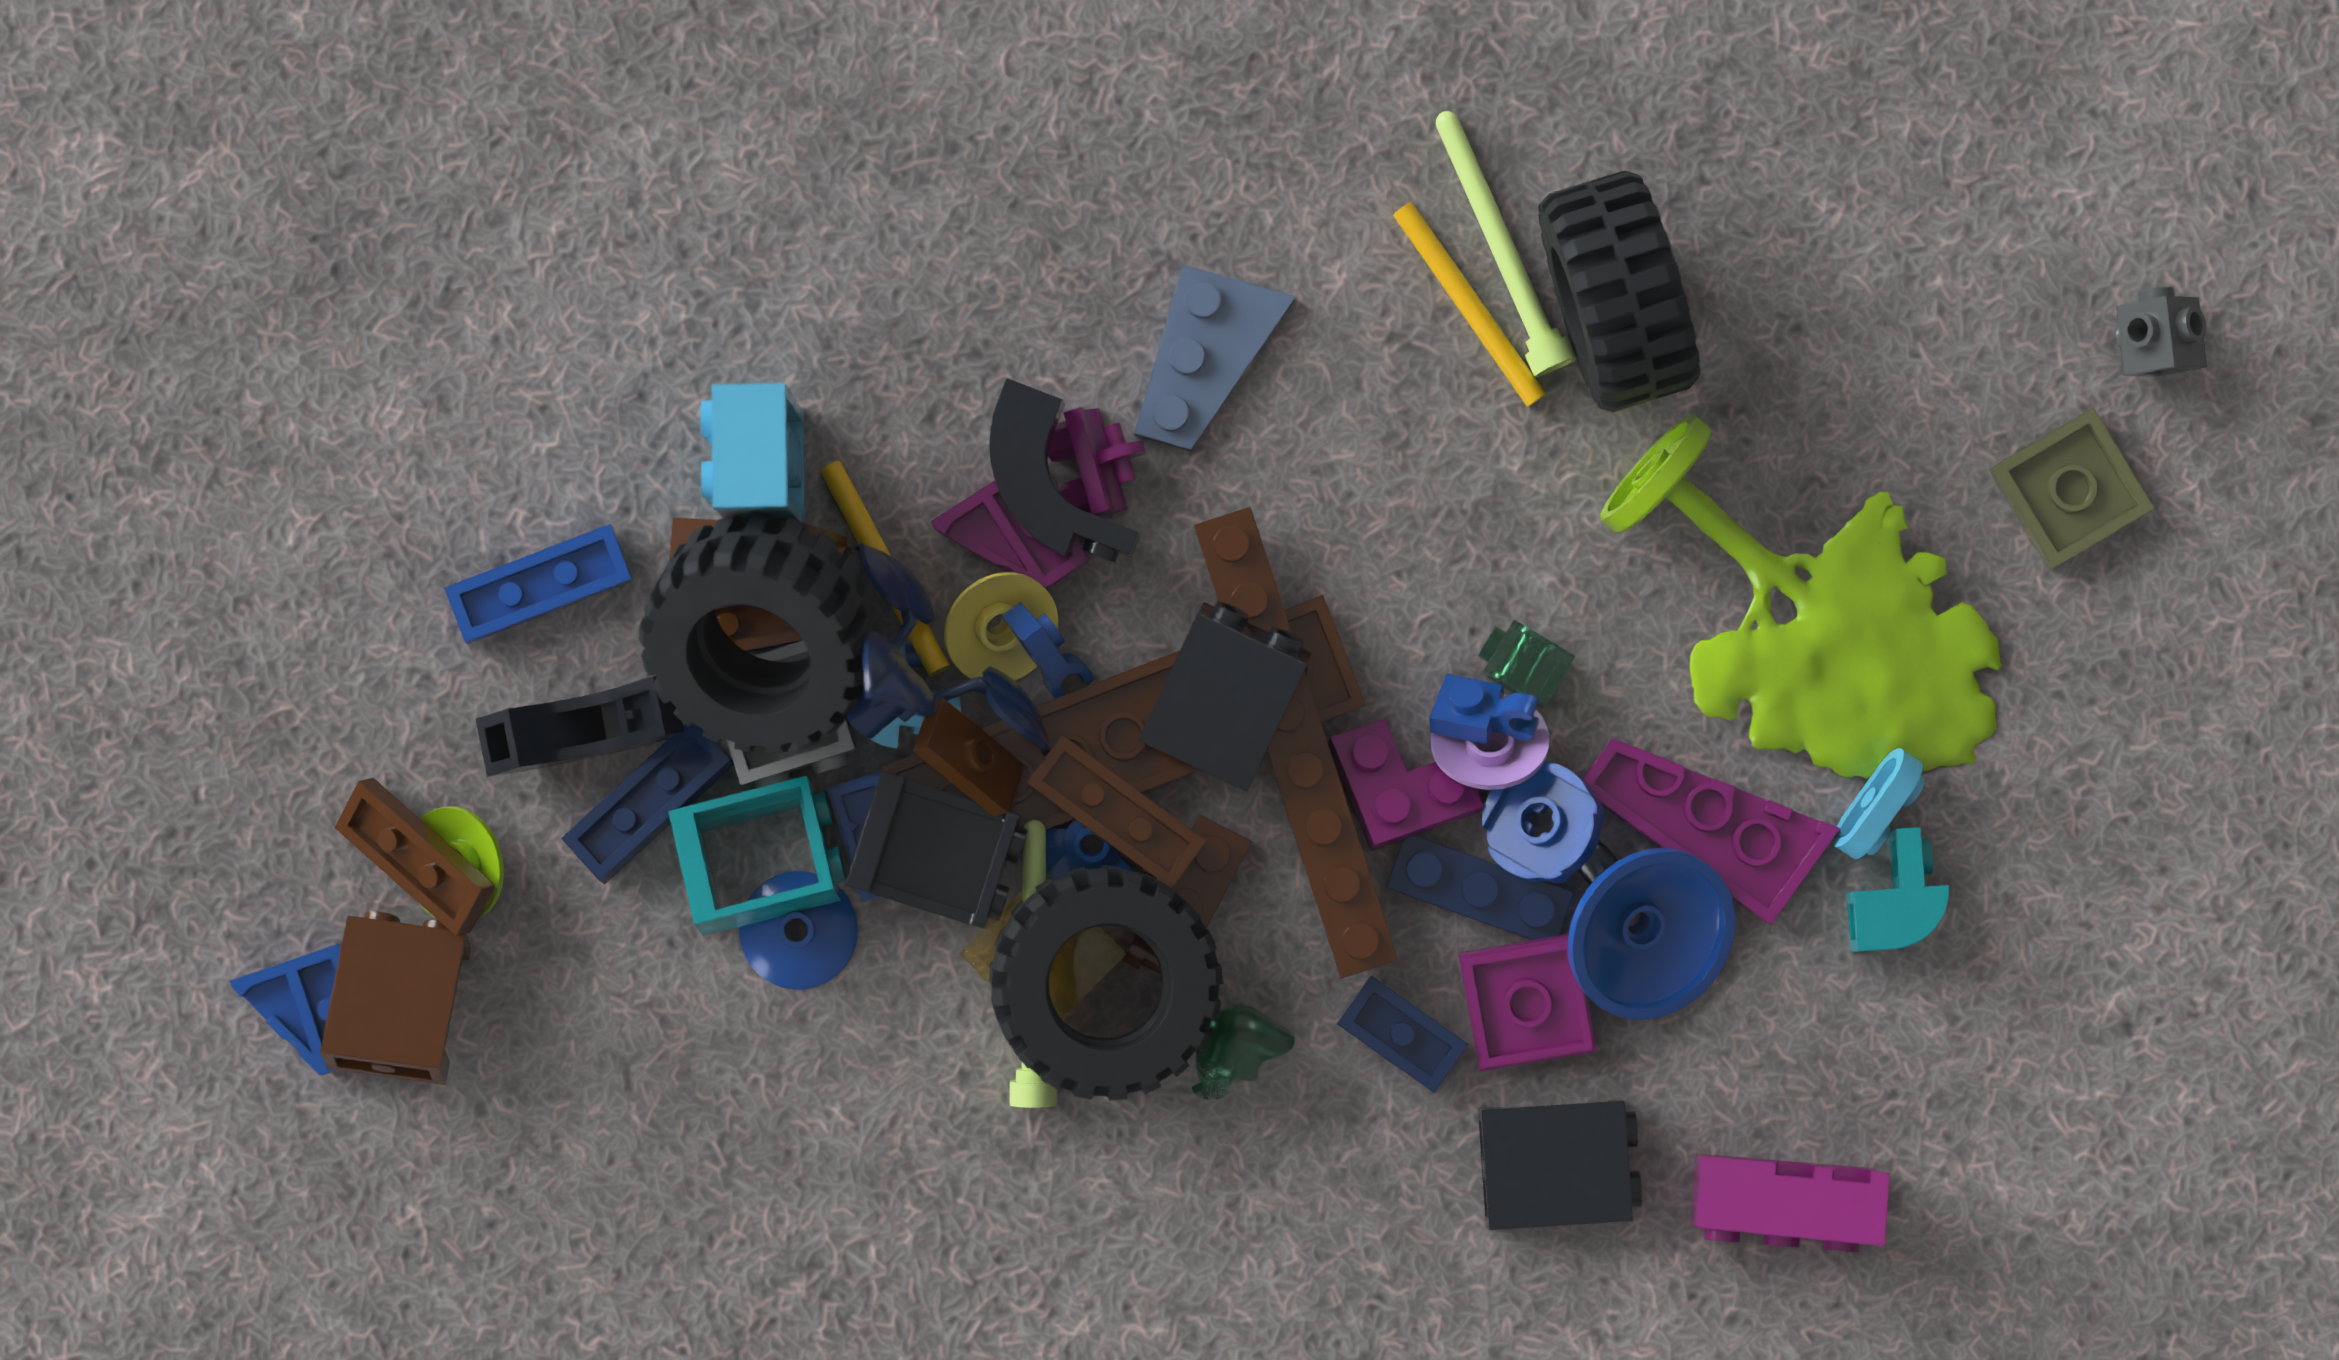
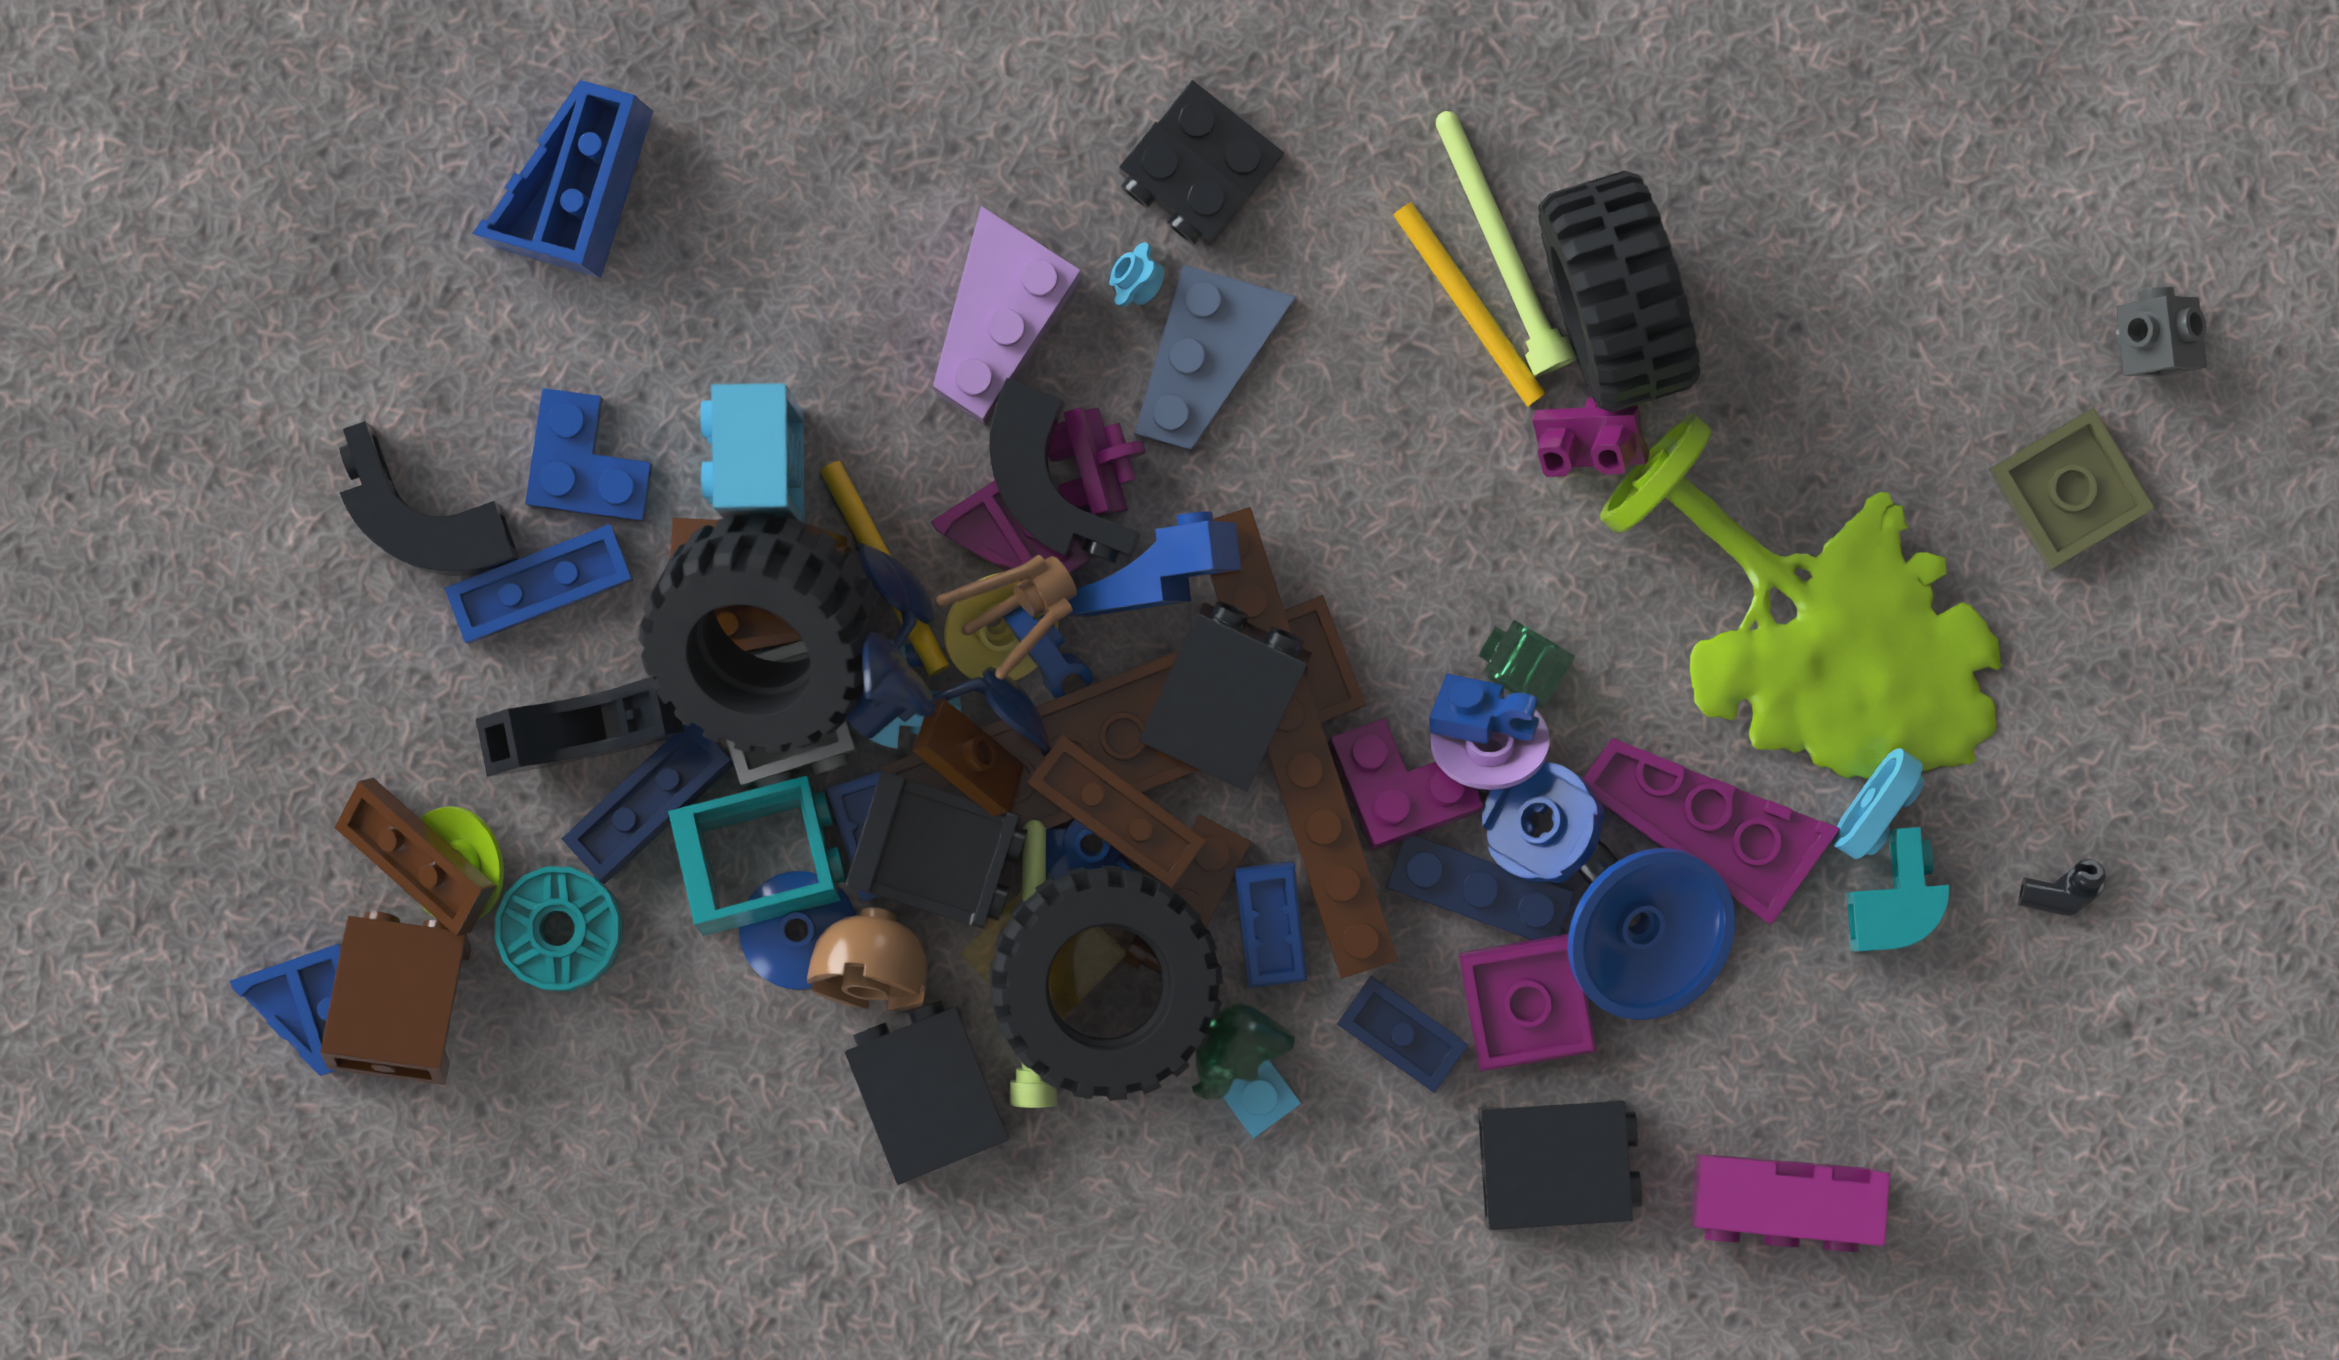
none -> black arch [339,421,520,576]
none -> blue wedge [472,80,653,278]
none -> teal wheel [495,866,623,991]
none -> blue plate [525,388,652,522]
none -> medium nougat cylinder [807,908,927,1012]
none -> black panel [844,1000,1010,1185]
none -> lavender wedge [933,206,1082,426]
none -> medium nougat plant [936,555,1077,679]
none -> blue slope [1067,511,1241,617]
none -> medium azure plate [1109,242,1165,307]
none -> black plate [1119,80,1284,246]
none -> medium azure plate [1218,1055,1301,1139]
none -> blue plate [1234,861,1308,988]
none -> magenta hips [1532,397,1650,477]
none -> black arm [2018,859,2106,916]

